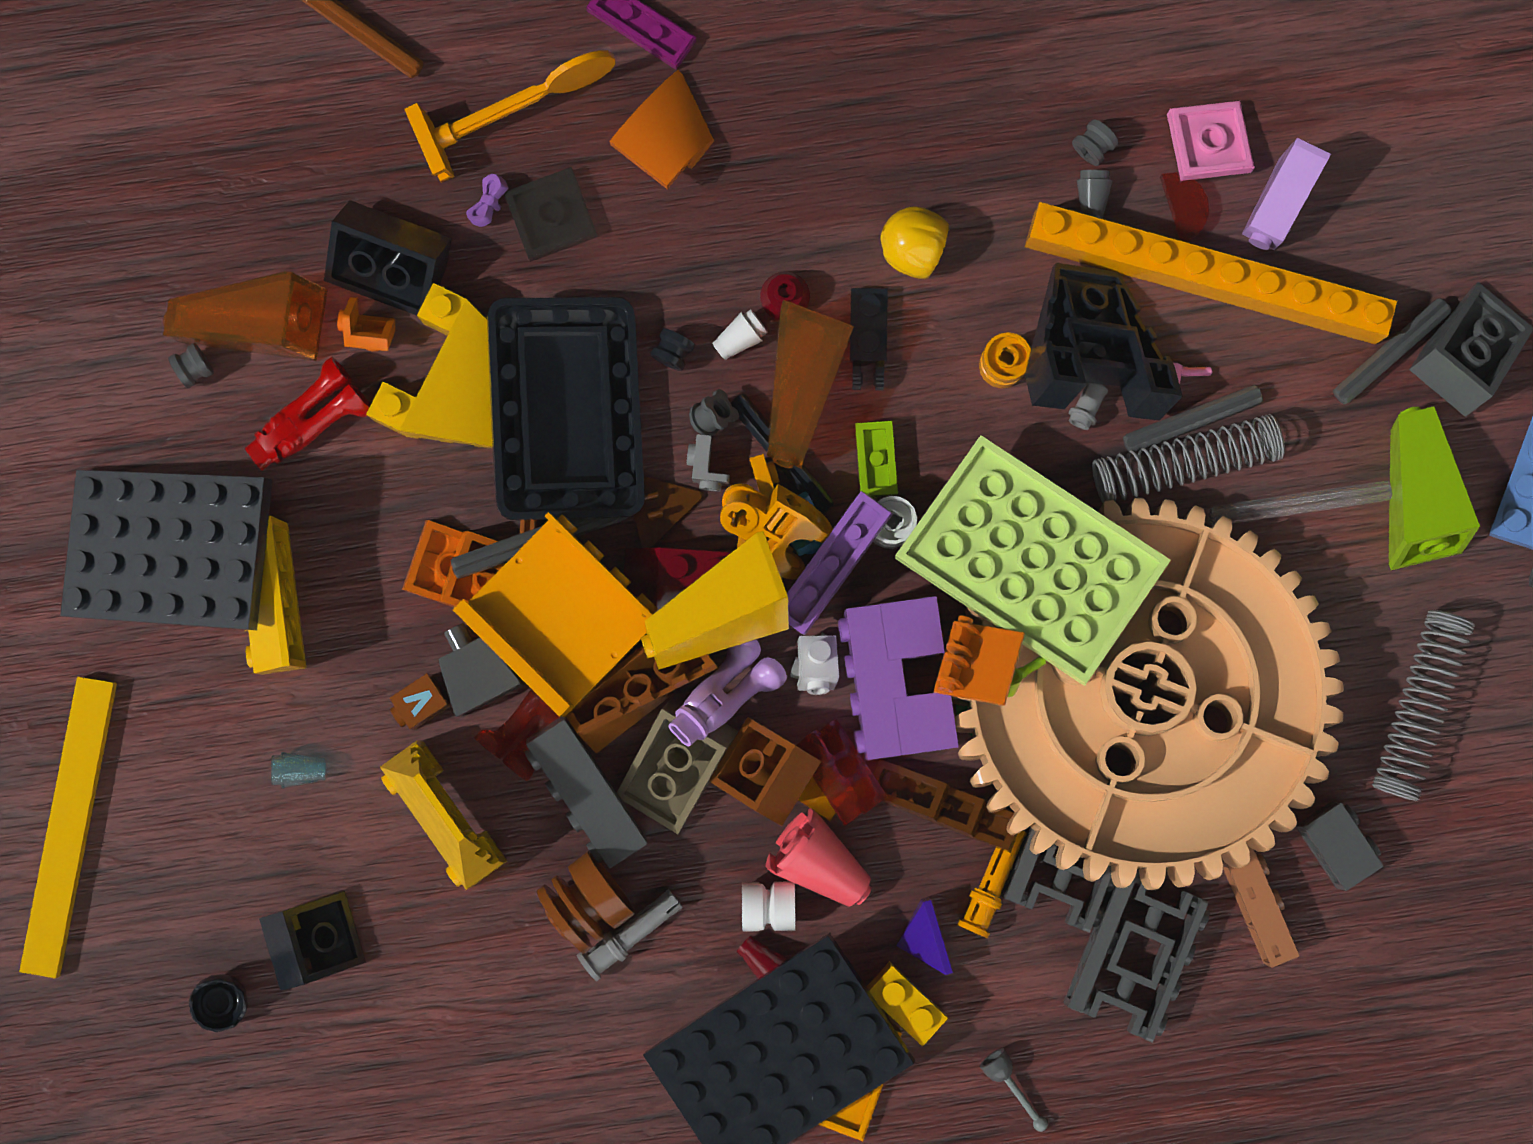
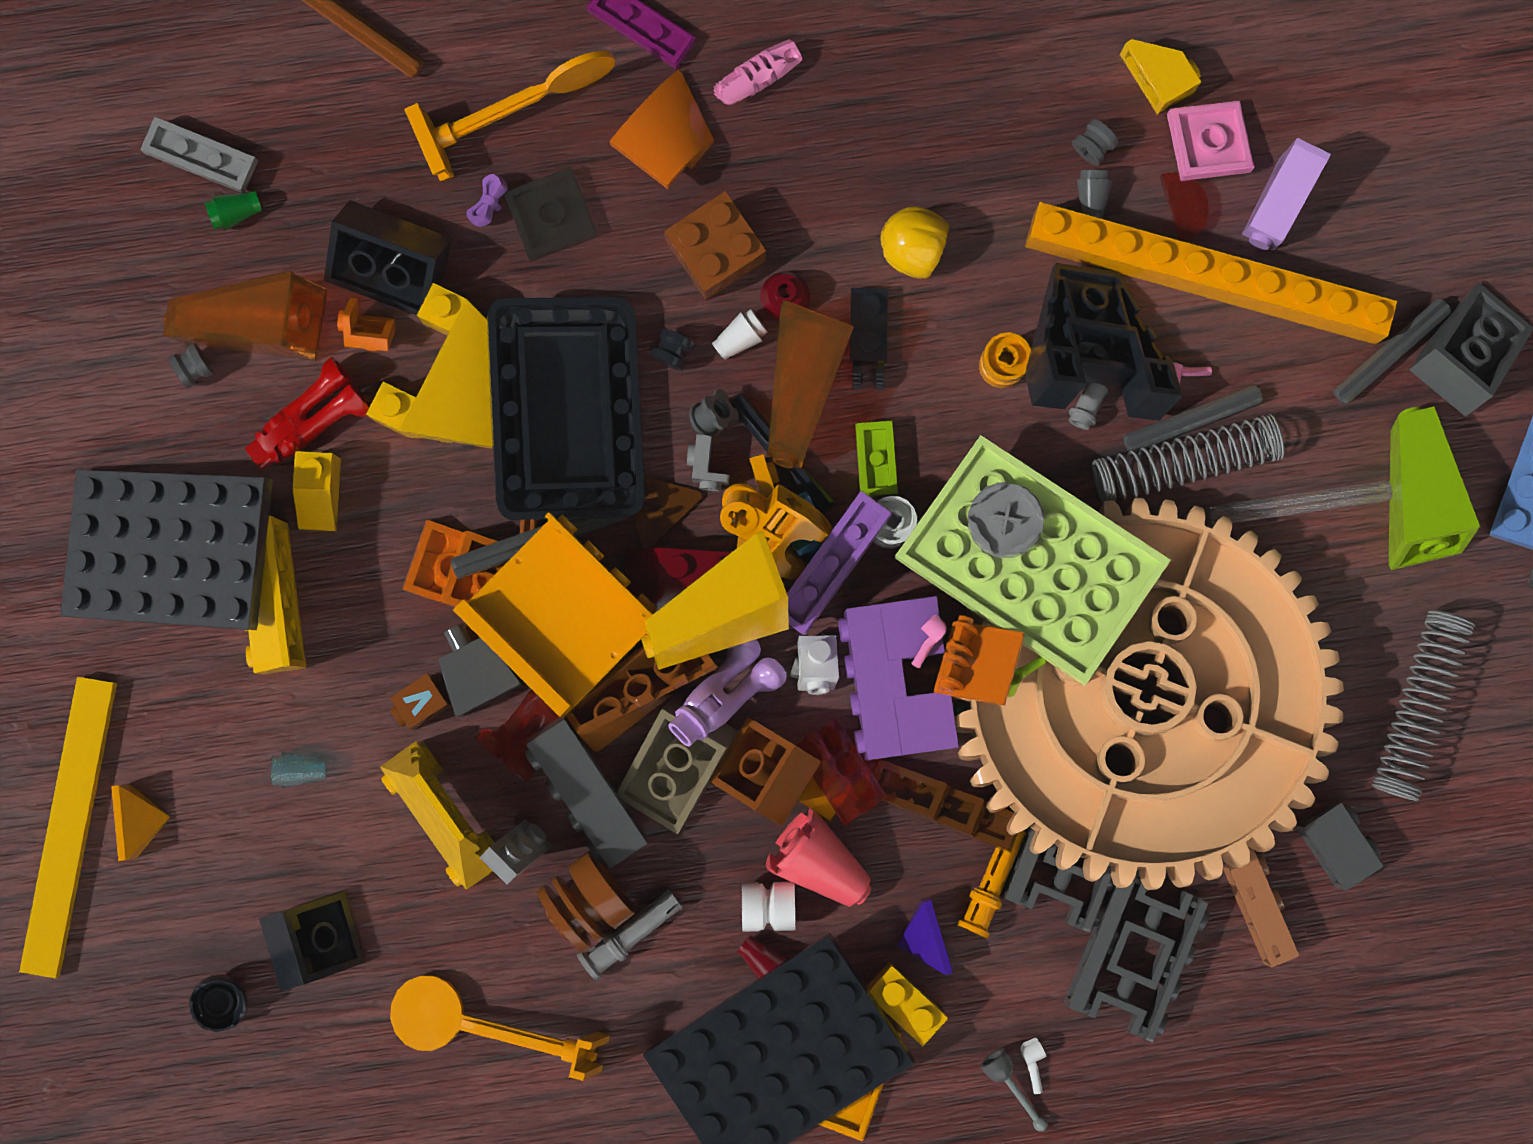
none -> light orange slope [111,784,170,861]
none -> light grey plate [140,117,258,193]
none -> green cone [204,191,262,231]
none -> yellow slope [293,451,341,532]
none -> light orange piece [390,975,610,1081]
none -> light grey plate [480,819,552,885]
none -> dark orange brick [664,191,766,301]
none -> bright pink hinge [713,39,803,106]
none -> bright pink hand [911,614,947,668]
none -> light grey tile [968,482,1044,558]
none -> white hand [1020,1037,1046,1094]
none -> yellow slope [1120,39,1201,115]

